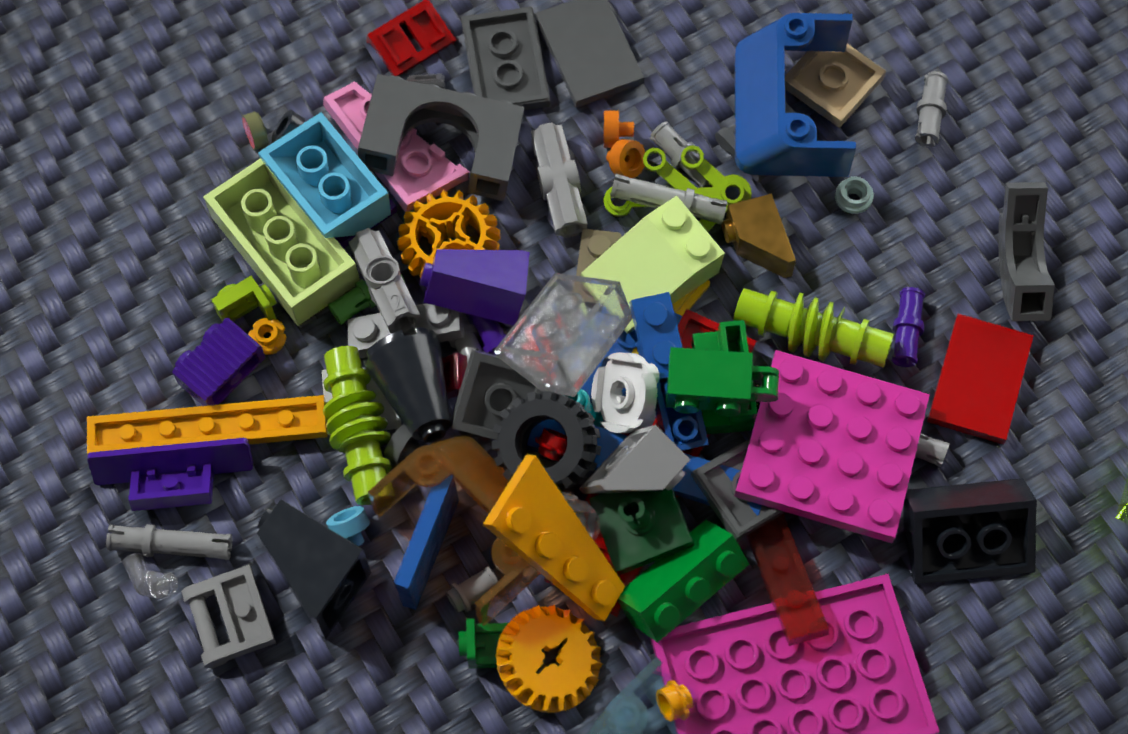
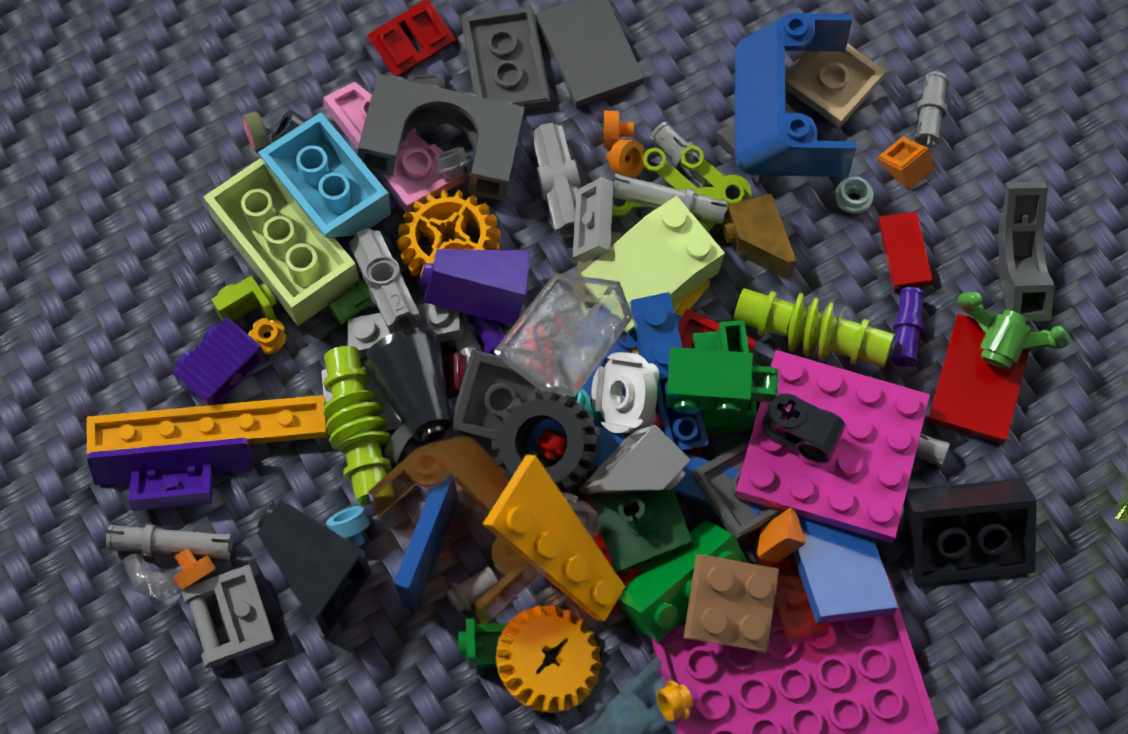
none -> orange tile [173,548,216,590]
none -> flat silver plate [435,147,471,179]
none -> light grey plate [573,177,613,263]
none -> medium nougat plate [684,555,779,652]
none -> orange slope [757,508,806,563]
none -> black piece [762,393,846,464]
none -> tile [793,515,898,624]
none -> orange slope [876,136,934,189]
none -> red tile [878,212,932,291]
none -> bright green piece [957,292,1070,369]

